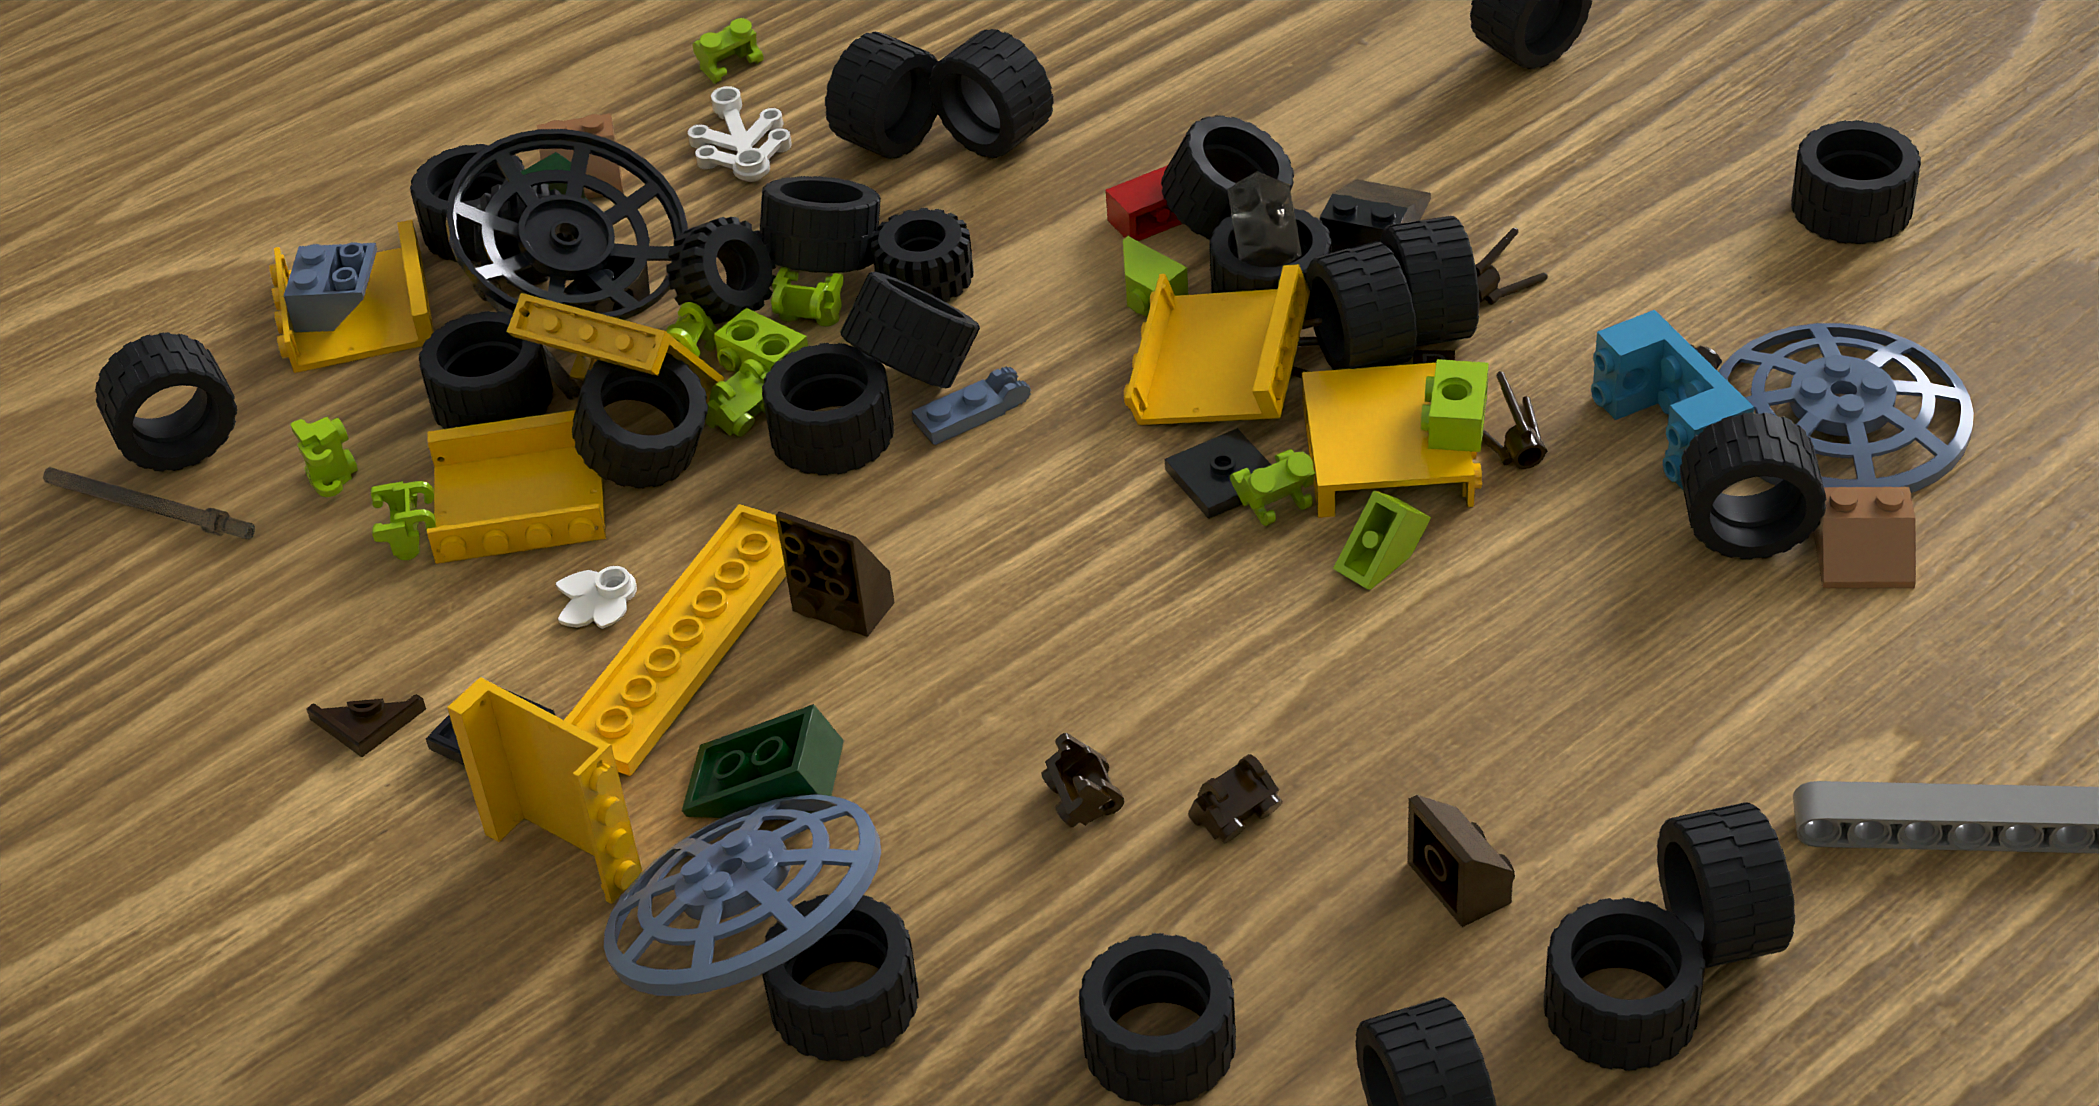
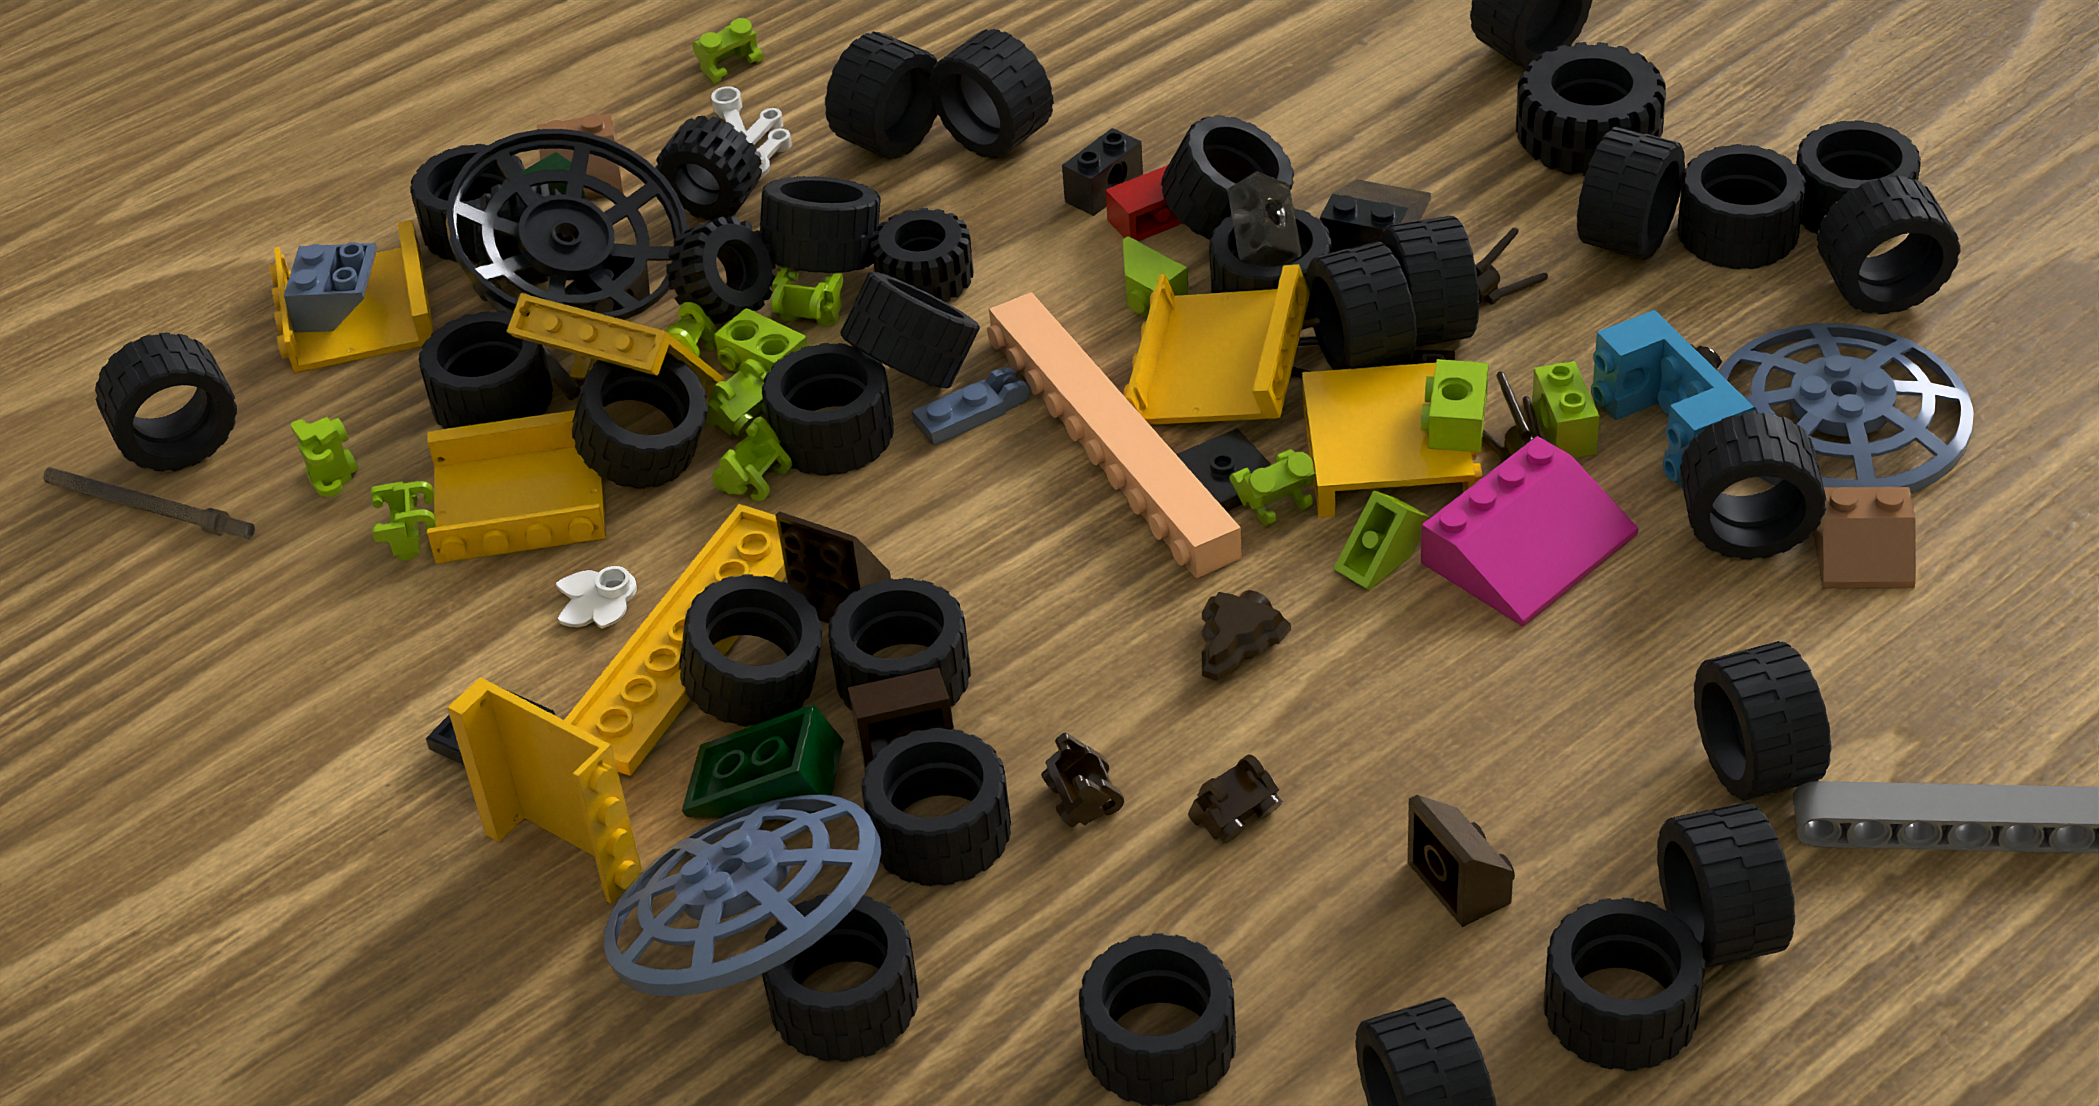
dark brown tile [306,695,426,757] -> none
none -> black tyre [655,116,762,221]
none -> black tyre [679,574,823,727]
none -> lime piece [712,417,792,501]
none -> black tyre [828,578,971,711]
none -> dark brown slope [848,668,954,770]
none -> black tyre [861,728,1011,886]
none -> light nougat brick [987,292,1242,579]
none -> black brick [1062,128,1143,216]
none -> dark brown rock [1201,590,1291,681]
none -> dark pink slope [1421,436,1638,627]
none -> black tyre [1516,42,1666,176]
none -> lime brick [1532,361,1600,458]
none -> black tyre [1576,126,1685,260]
none -> black tyre [1677,144,1805,269]
none -> black tyre [1693,641,1832,800]
none -> black tyre [1817,176,1961,314]

